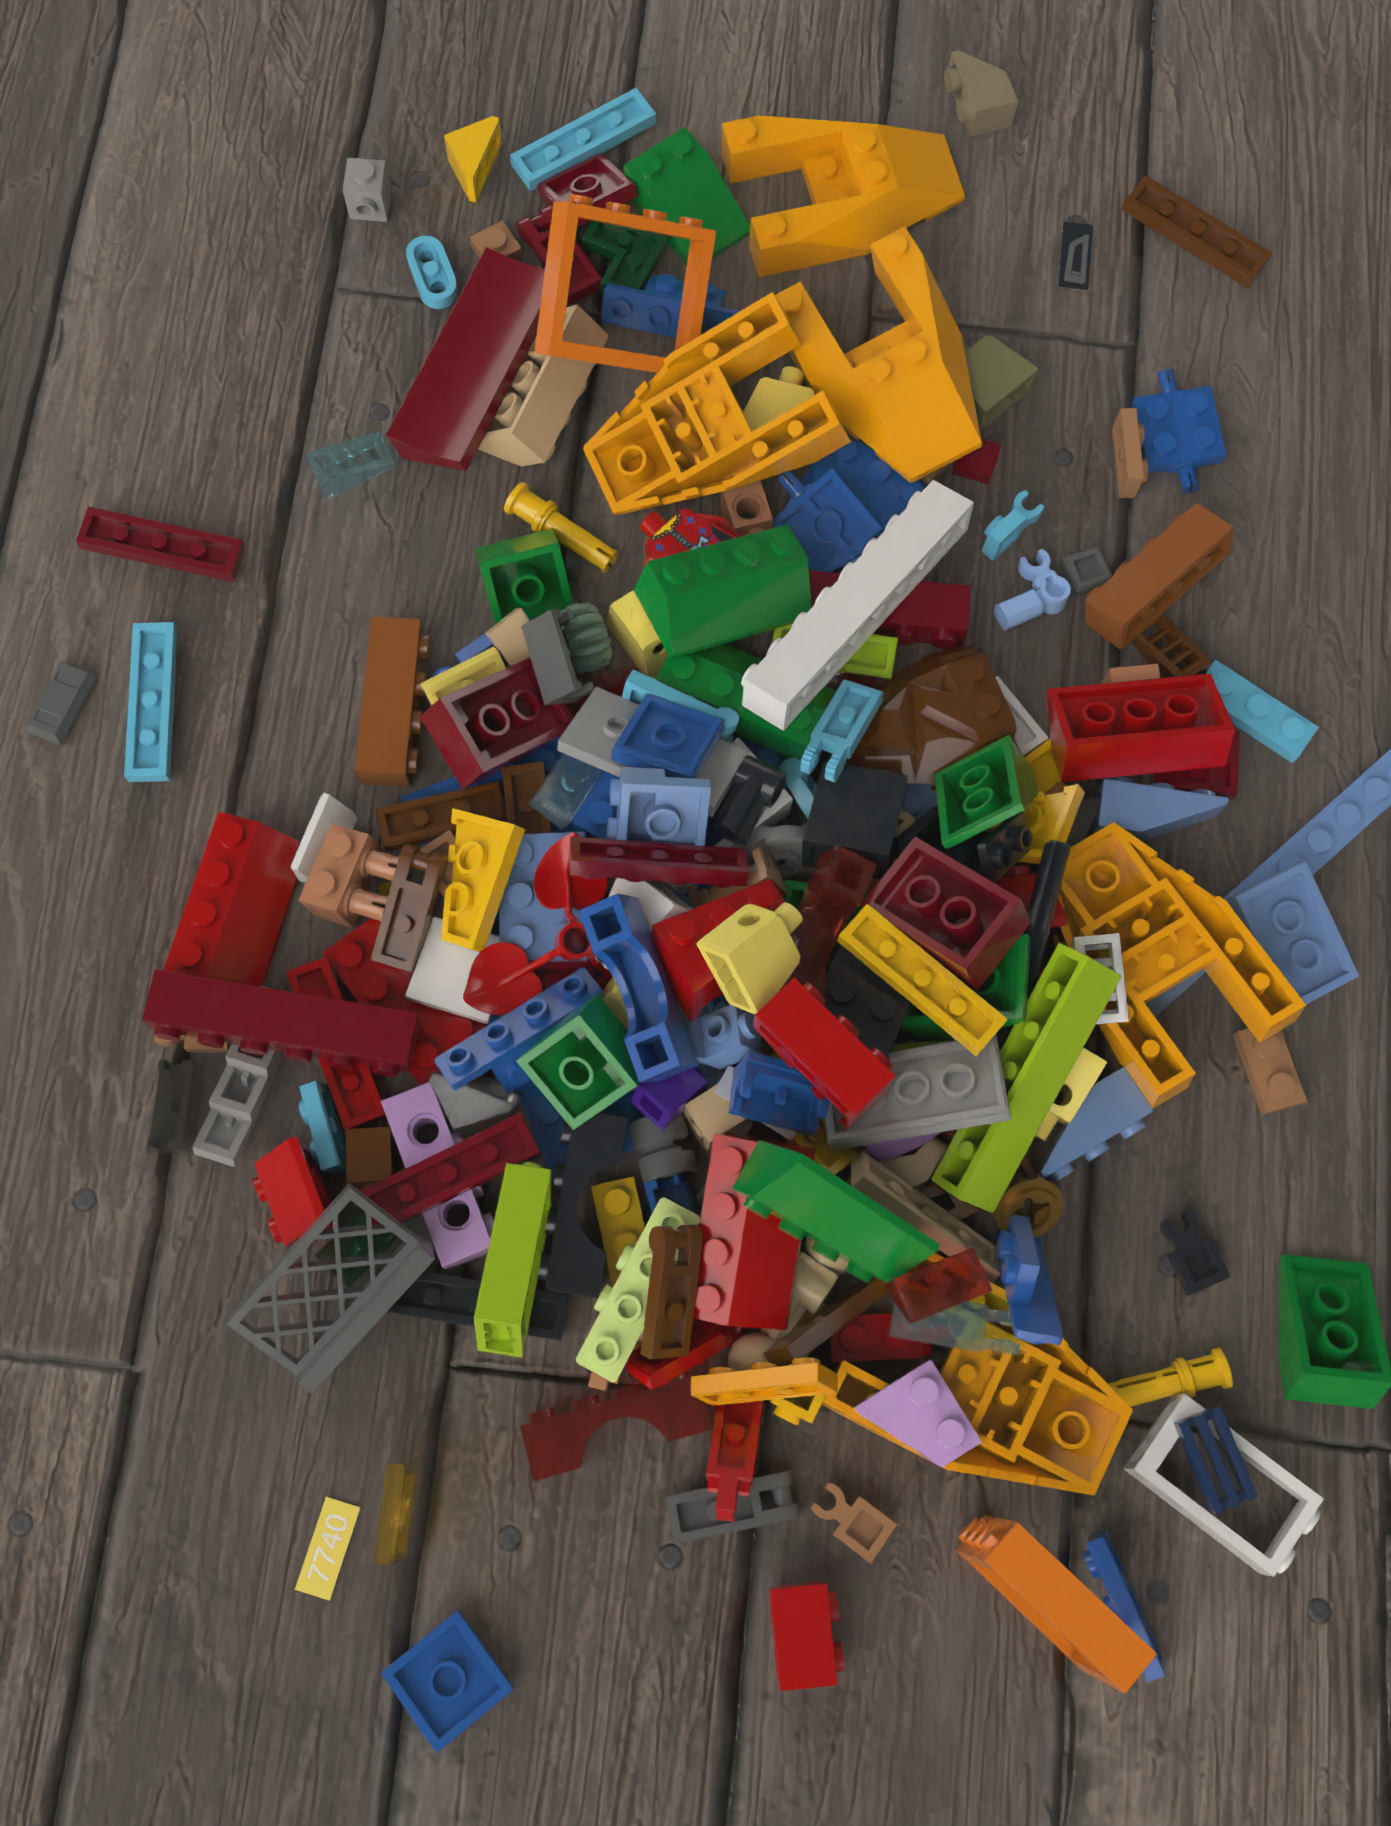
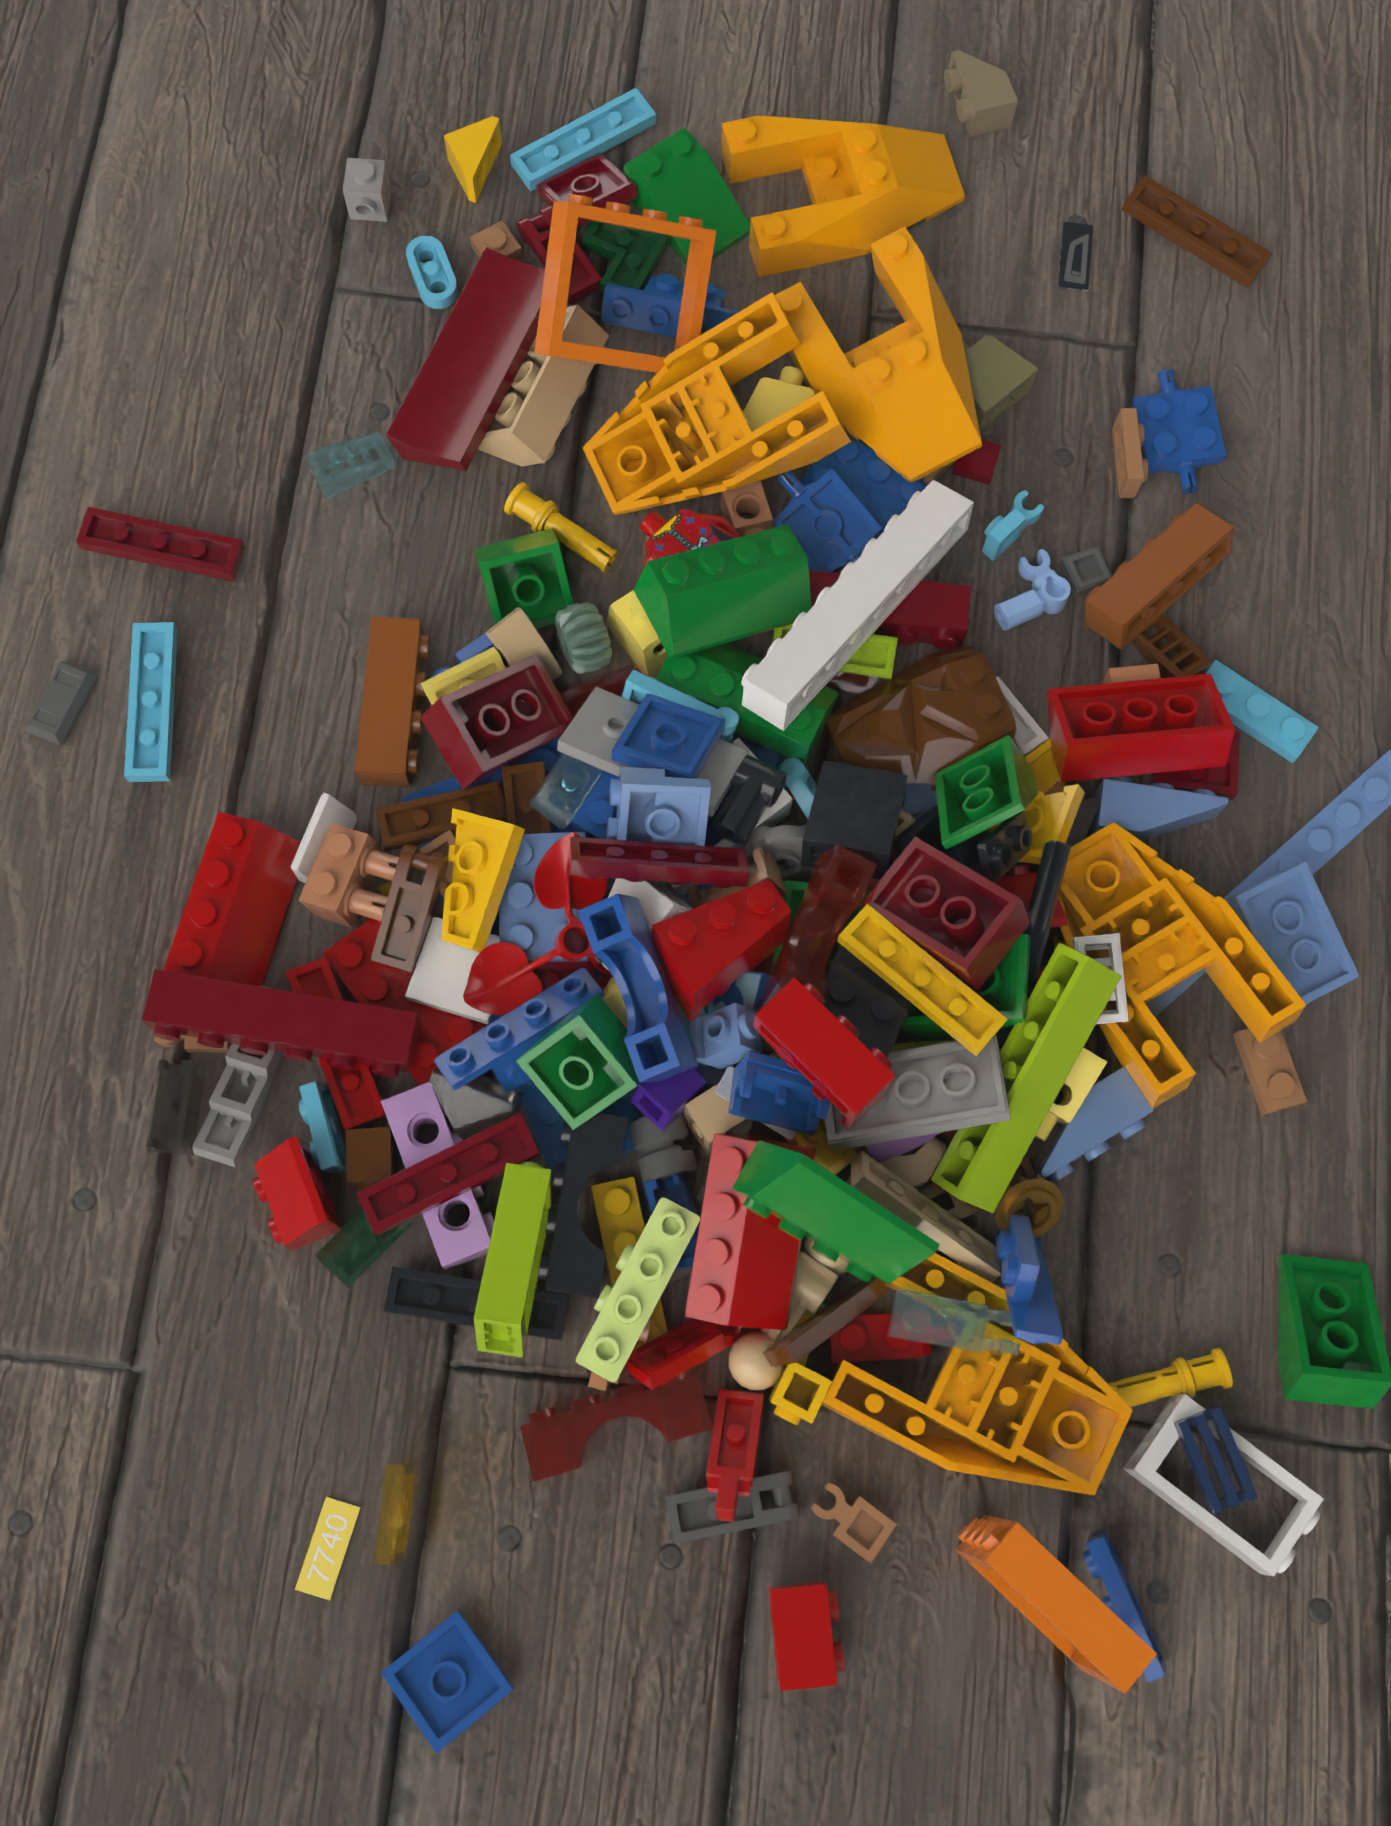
dark grey fence [226,1183,435,1394] -> none
dark grey hinge [521,609,594,705] -> none
reddish brown plate [641,1225,702,1359] -> none
light orange plate [691,1357,838,1406] -> none
light yellow torso [697,902,803,1014] -> none
medium azure hinge [800,679,883,782] -> none
lavender wing [854,1359,982,1467] -> none
clear red slope [884,1248,992,1324] -> none
black plate [1160,1210,1231,1296] -> none

